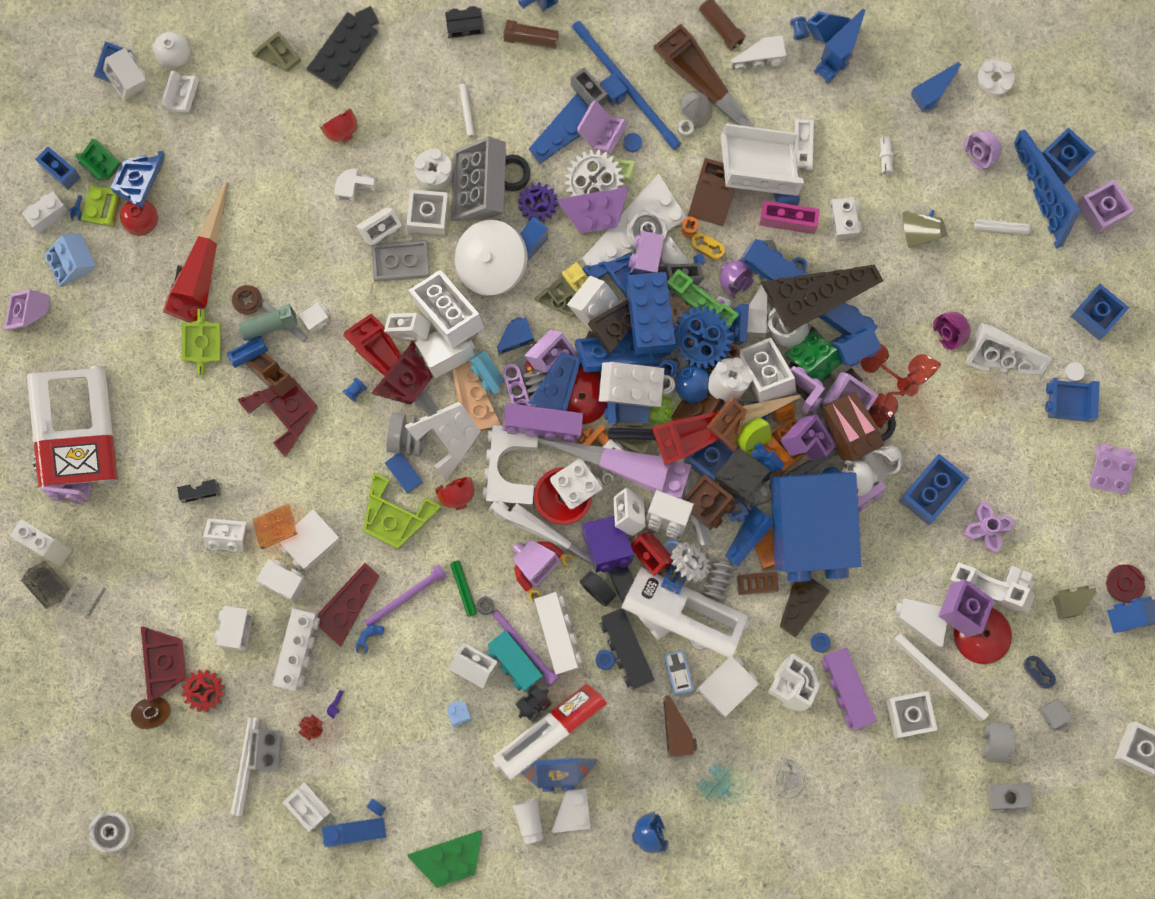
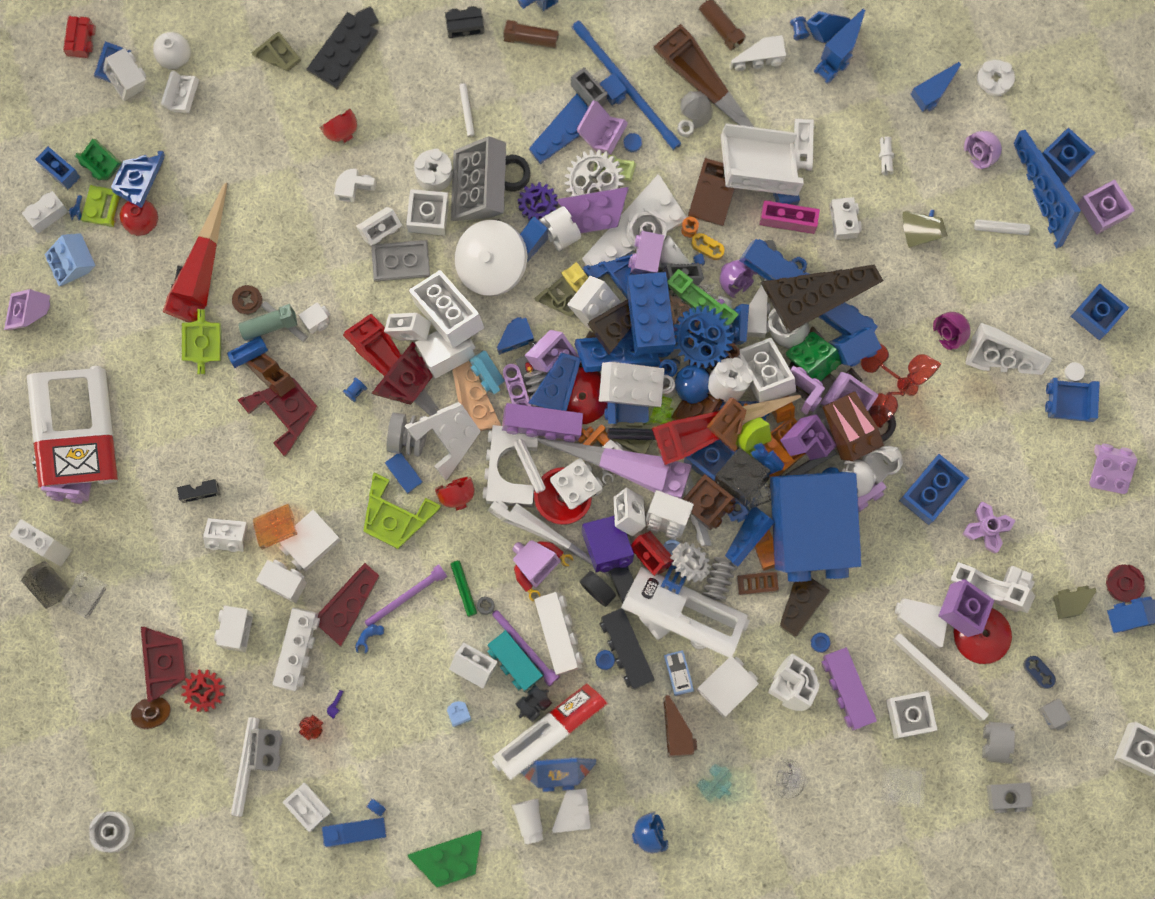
none -> red brick [63,16,96,58]
none -> white axle [514,439,545,493]
none -> white brick [540,206,581,252]

